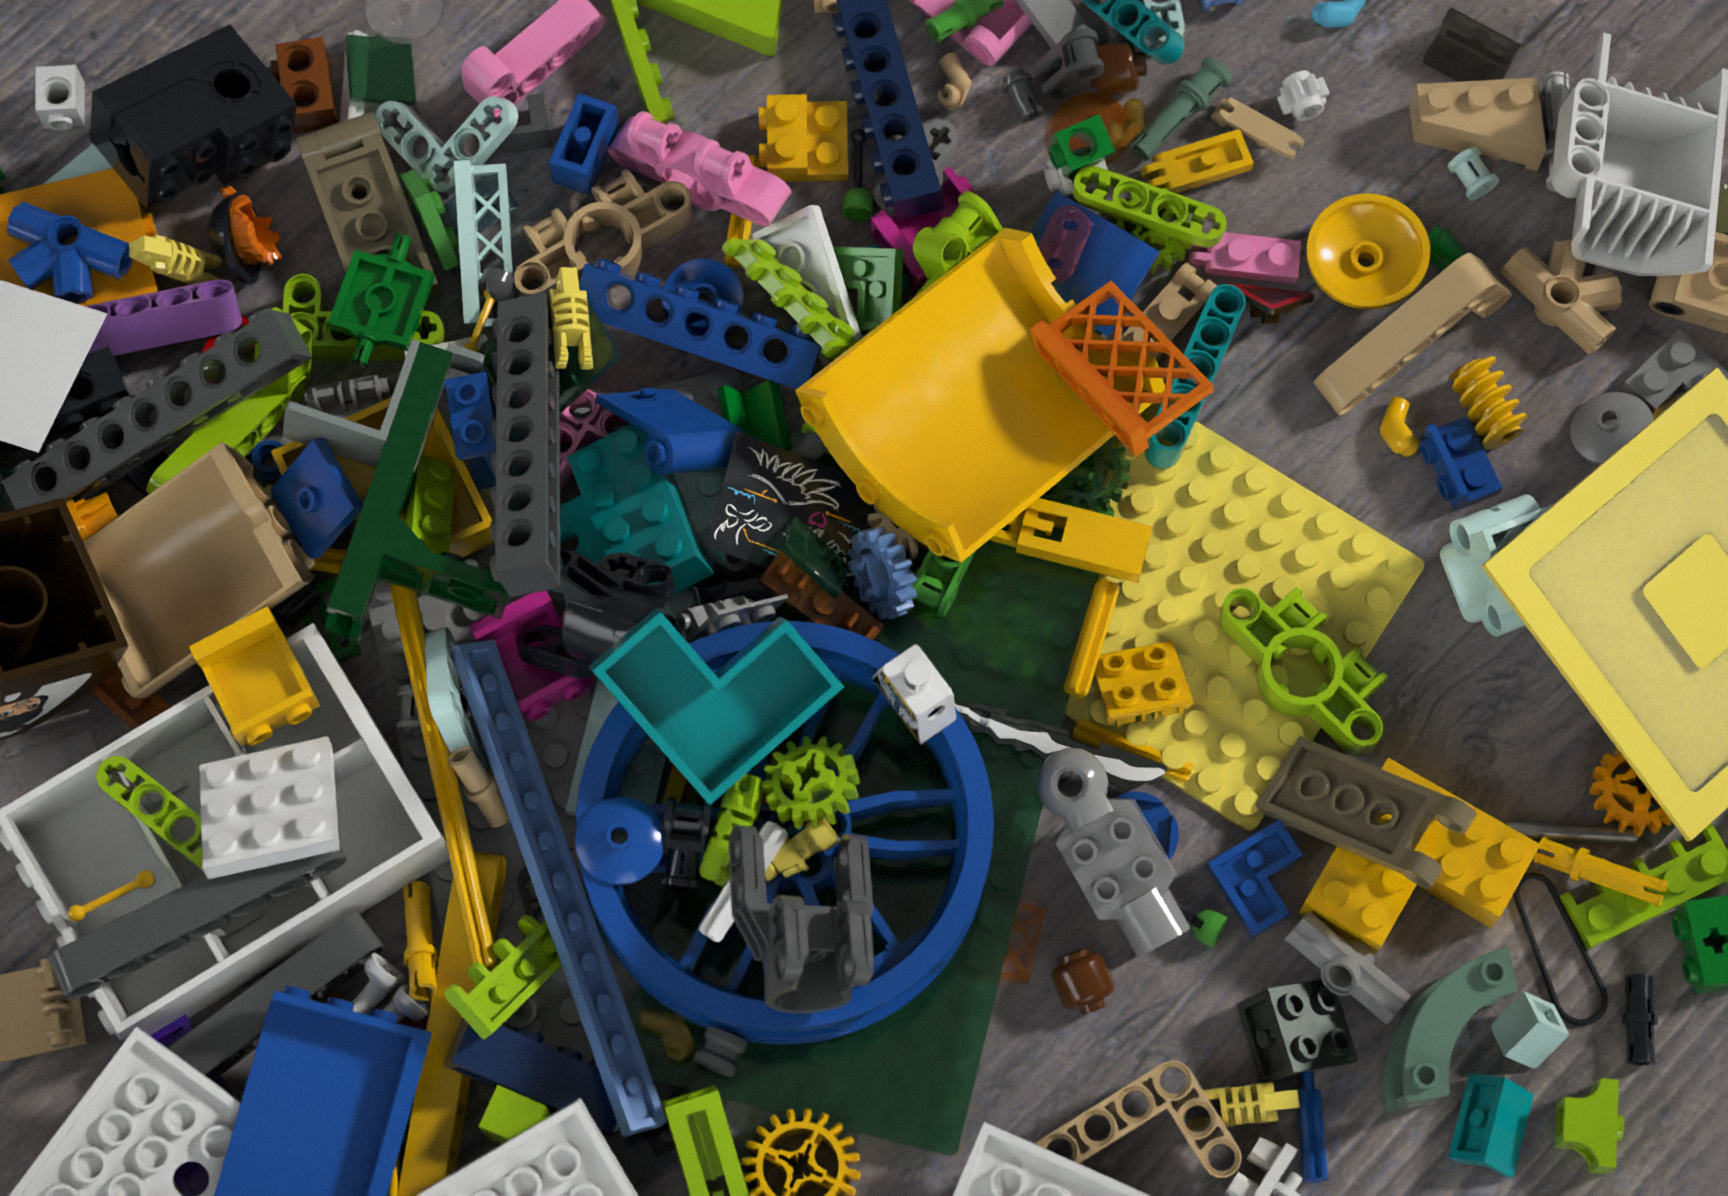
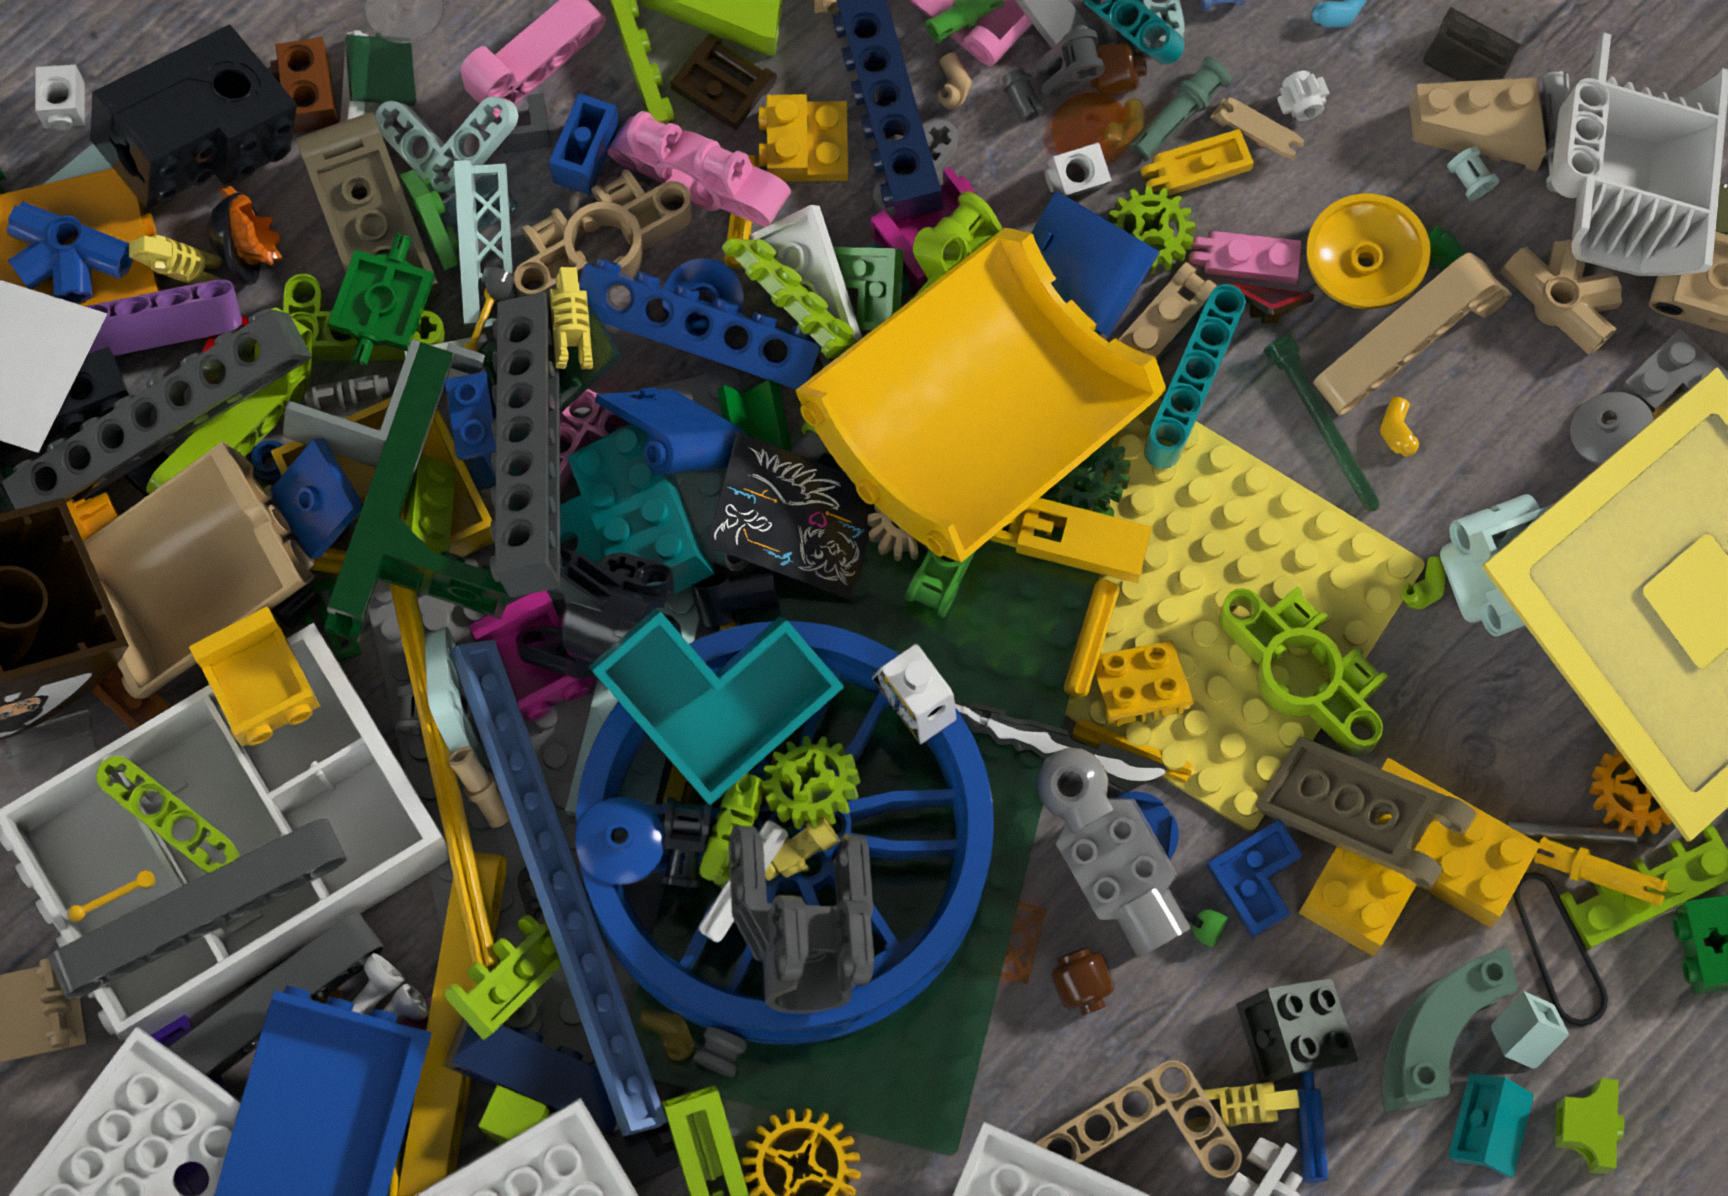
white plate [199,736,340,879] -> none
yellow pin [402,881,439,1001] -> none
light grey hinge [676,594,788,644] -> none
dark orange plate [757,547,884,640] -> none
clear green piece [780,516,849,599] -> none
bright green hinge [841,129,874,222] -> none
medium blue gear [848,526,917,620] -> none
orange fence [1030,281,1214,457] -> none
clear pink beam [1038,205,1091,283] -> none
green brick [1047,114,1116,176] -> none
lime beam [1072,166,1227,248] -> none
light grey piece [1285,911,1411,1024] -> none
blue bracket [1419,416,1503,511] -> none
yellow piece [1448,356,1528,450] -> none
black pin [1622,974,1658,1066] -> none
none -> dark brown plate [670,33,777,130]
none -> clear green piece [1263,334,1380,511]
none -> lime arm [1401,556,1446,610]

